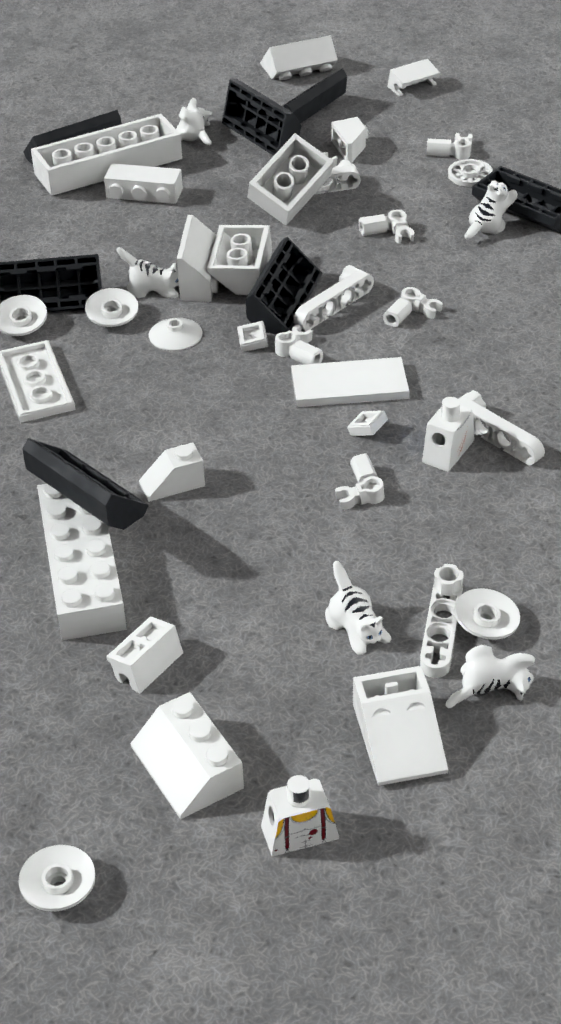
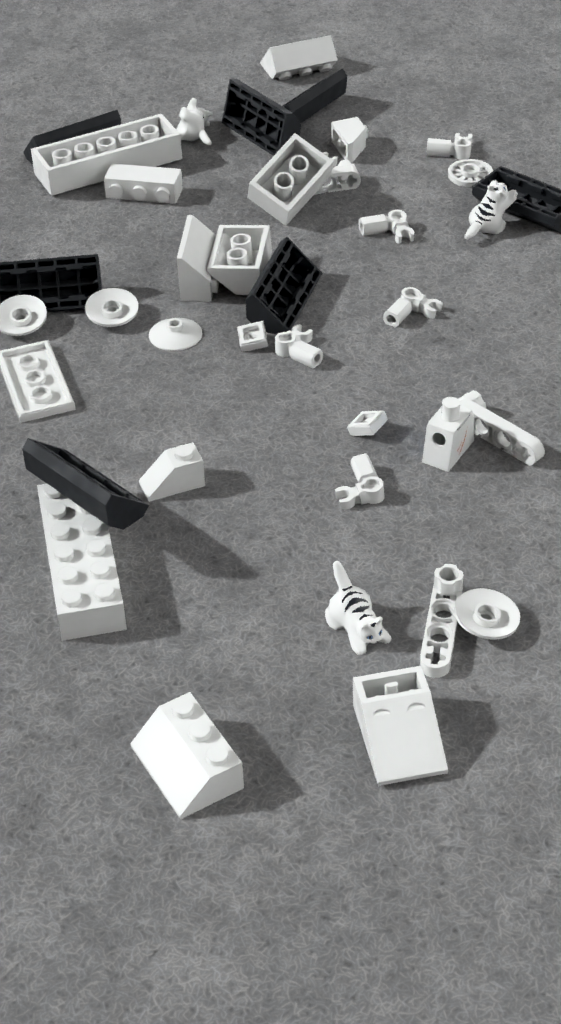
white dish [19,845,95,912] -> none
white hinge [106,616,183,694] -> none
white animal [117,247,179,298] -> none
white torso [261,775,339,857] -> none
white tile [291,357,409,408] -> none
white beam [293,265,374,331] -> none
white hinge [387,59,440,96] -> none
white animal [446,645,535,708] -> none

